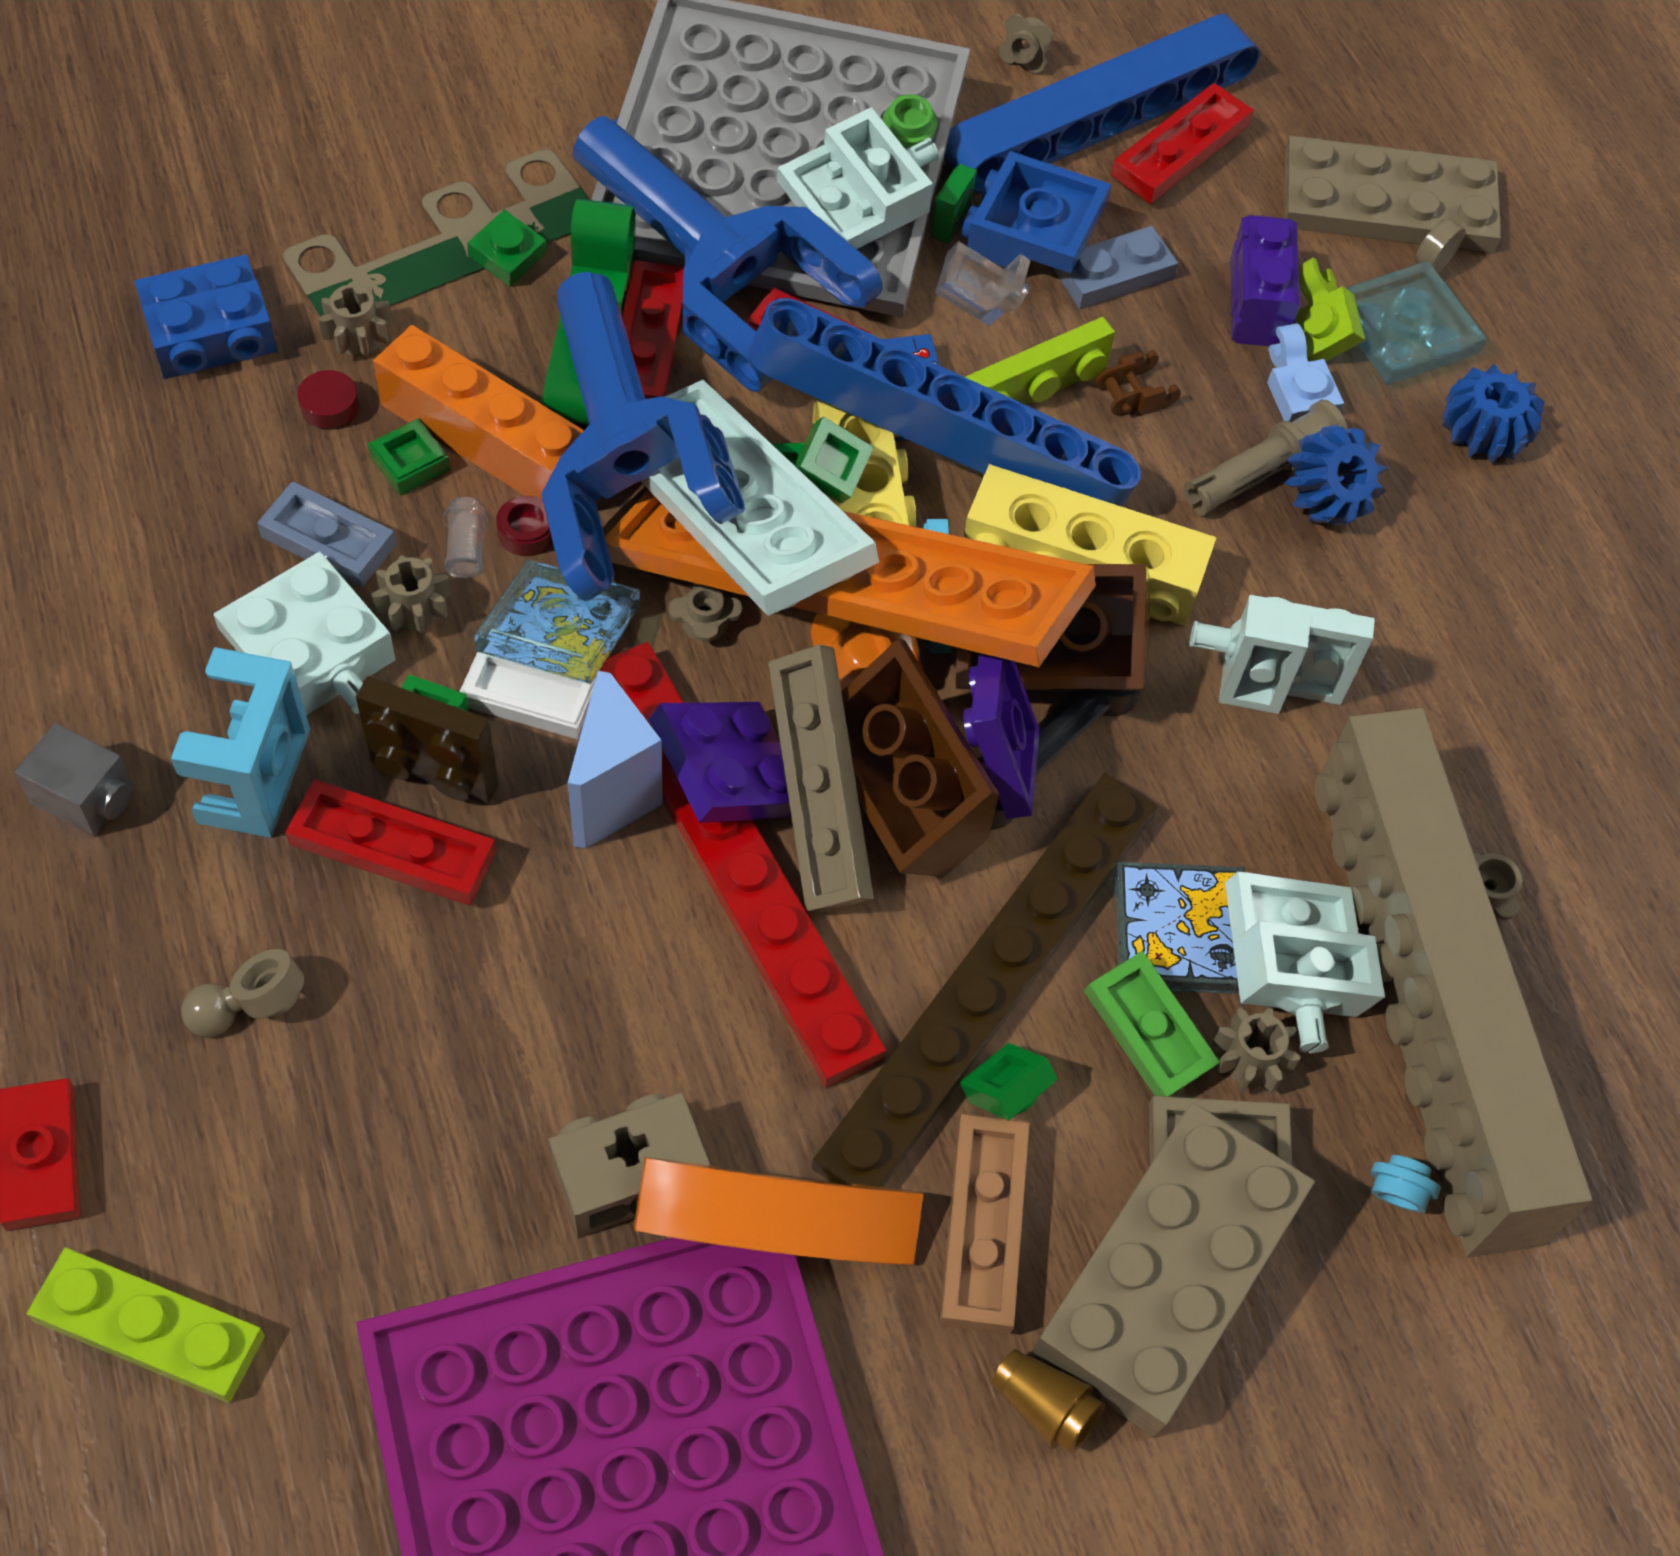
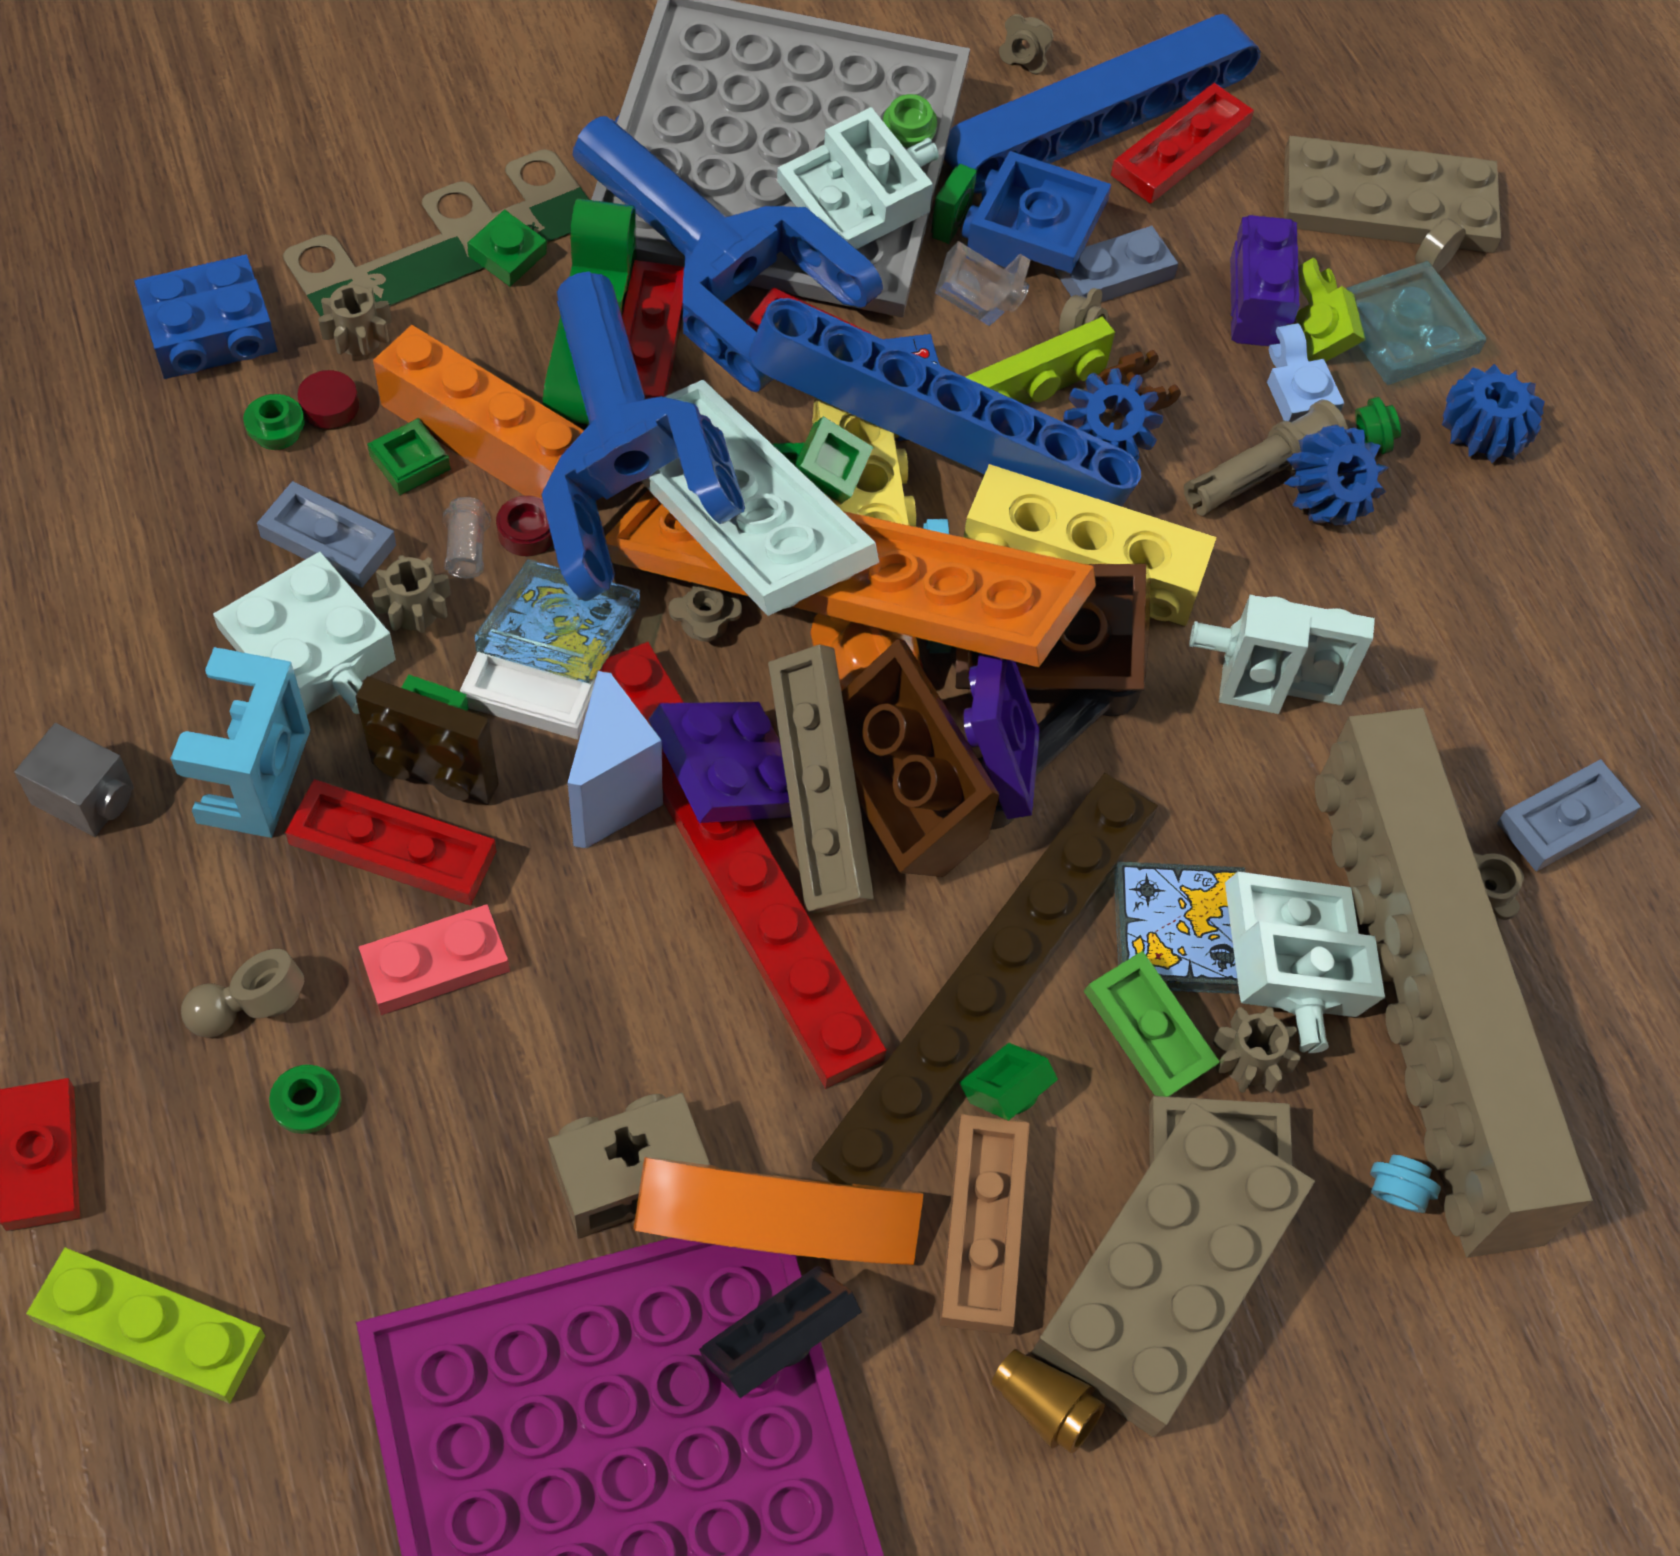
none -> green plate [243,394,304,450]
none -> green plate [269,1065,341,1134]
none -> coral plate [359,904,510,1015]
none -> black plate [699,1266,862,1398]
none -> dark tan plate [1059,288,1108,334]
none -> blue gear [1063,368,1163,462]
none -> green plate [1355,397,1401,454]
none -> sand blue plate [1497,759,1641,872]

